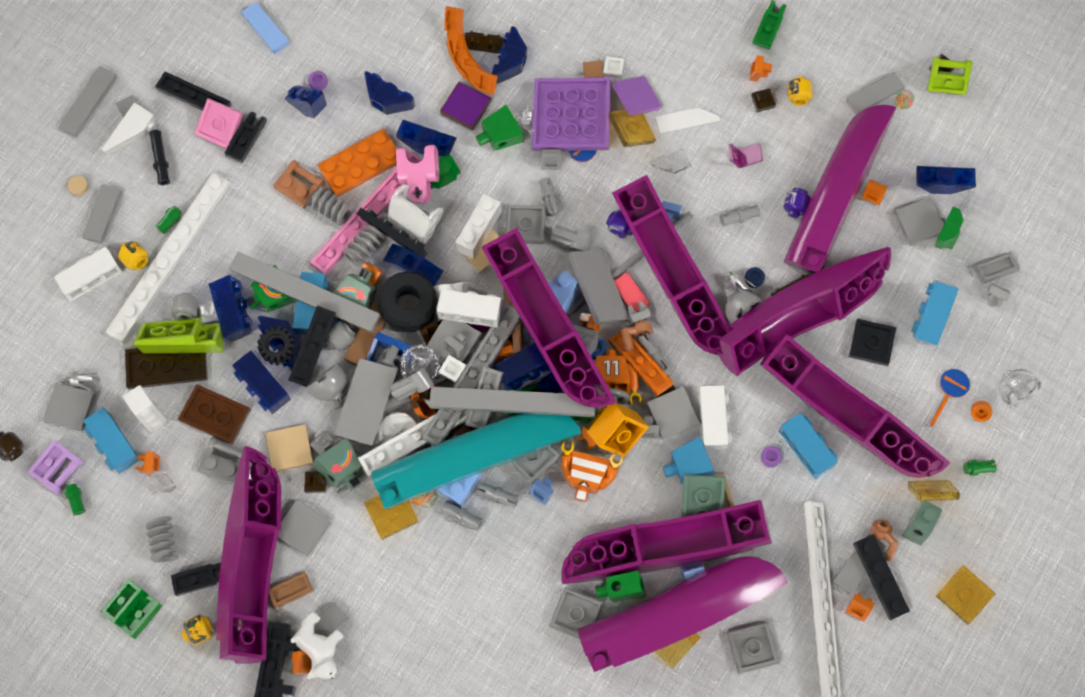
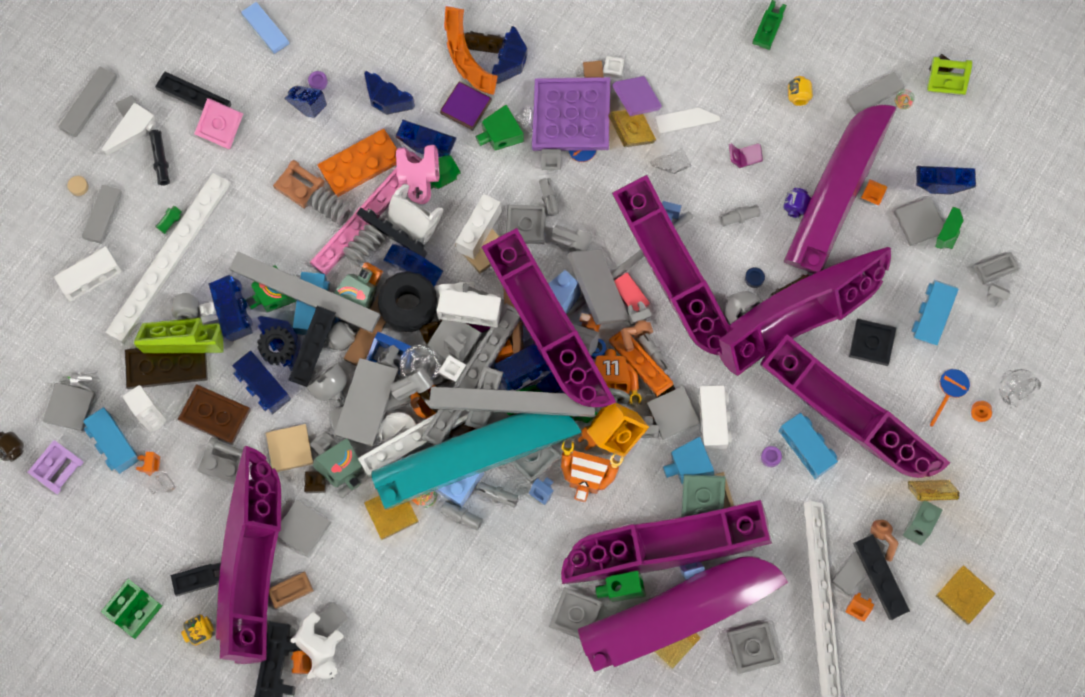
green animal [64,484,86,516] -> none
yellow head [118,241,148,270] -> none
light grey piece [146,516,178,563] -> none
black hinge [225,112,267,163] -> none
dark purple head [606,210,632,239] -> none
flat silver piece [727,271,756,293] -> none
orange tile [750,55,772,82] -> none
dark brown tile [751,88,776,113] -> none
green animal [963,459,997,476] -> none

